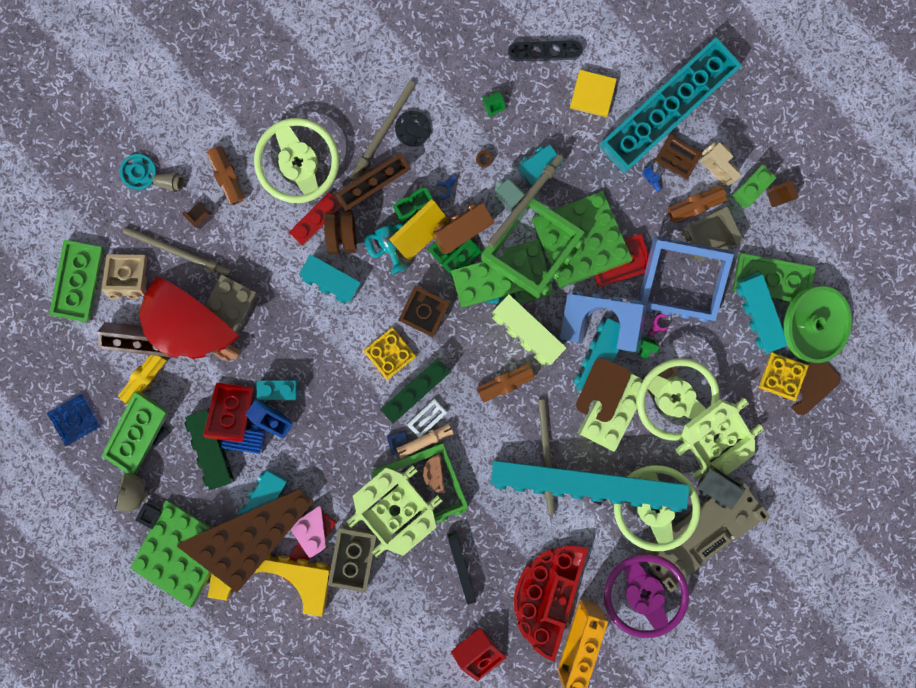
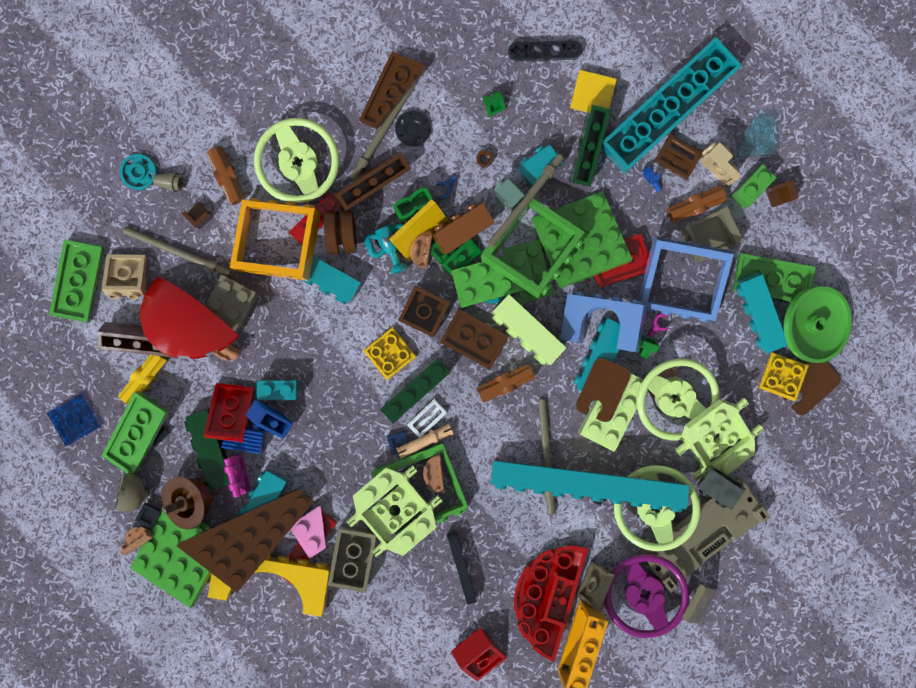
none -> nougat tile [121,527,154,556]
none -> reddish brown piece [161,476,214,530]
none -> dark pink plate [224,454,251,498]
none -> light orange window [230,198,321,281]
none -> reddish brown wing [359,51,427,130]
none -> nougat tile [410,231,432,269]
none -> reddish brown plate [440,309,508,370]
none -> dark green brick [568,105,611,187]
none -> dark tan tile [577,560,615,611]
none -> dark tan tile [682,584,716,623]
none -> clear light blue wing [736,116,775,158]

